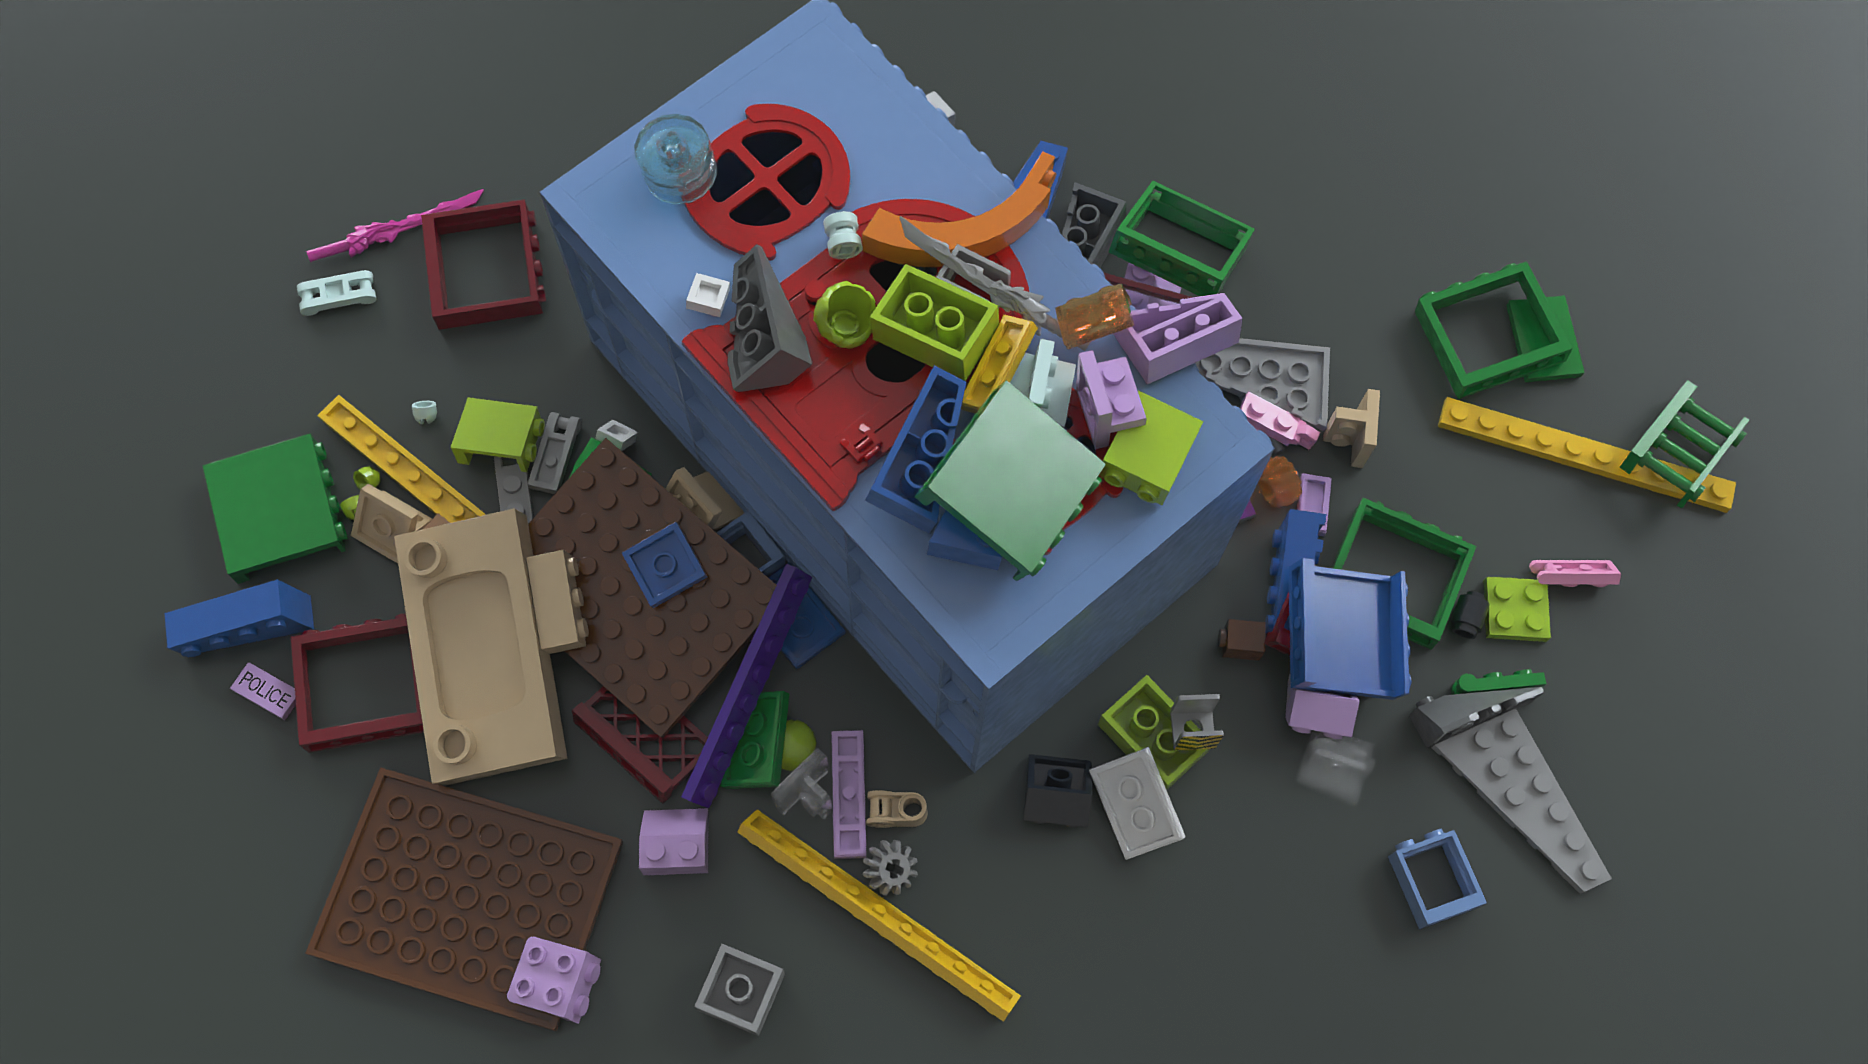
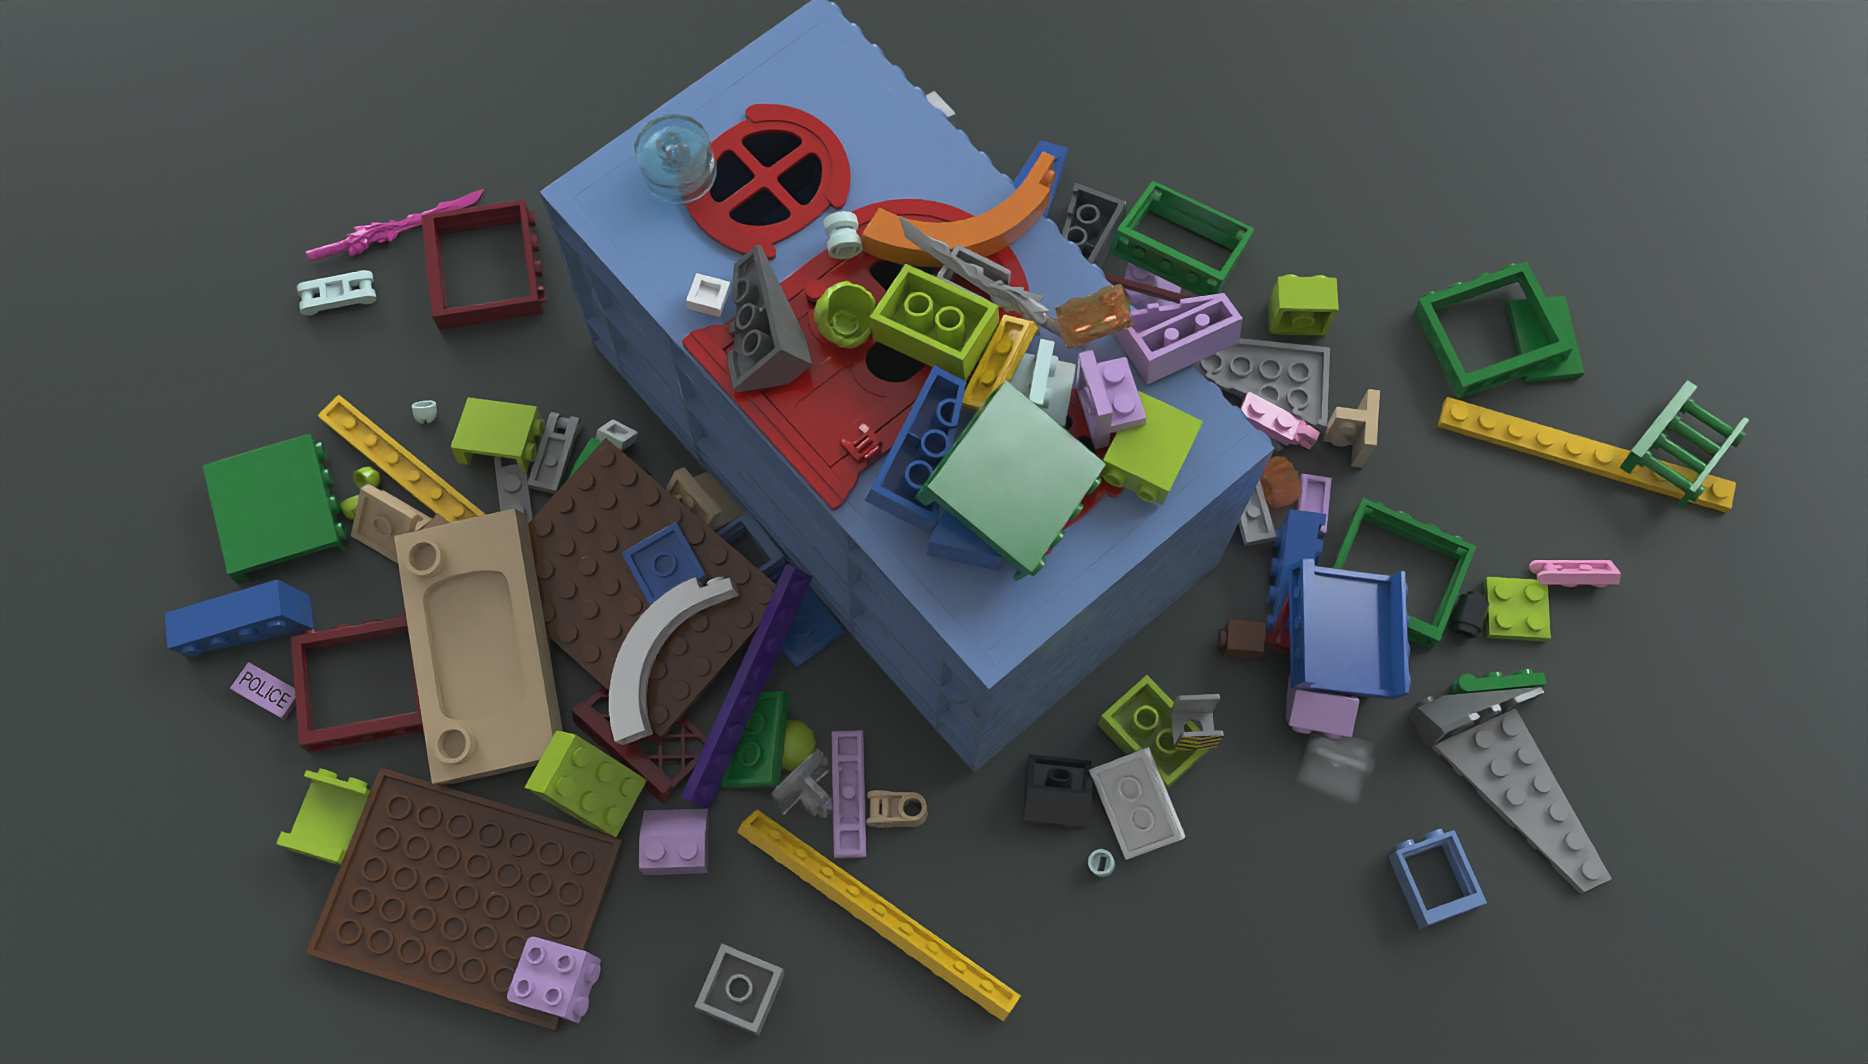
tan brick [526,550,589,654] -> none
light grey gear [863,840,918,895] -> none
none -> lime panel [276,769,371,866]
none -> lime brick [524,730,647,837]
none -> white arch [609,576,740,745]
none -> light aqua hinge [1088,849,1115,877]
none -> light grey hinge [1238,480,1276,546]
none -> lime brick [1267,274,1339,336]

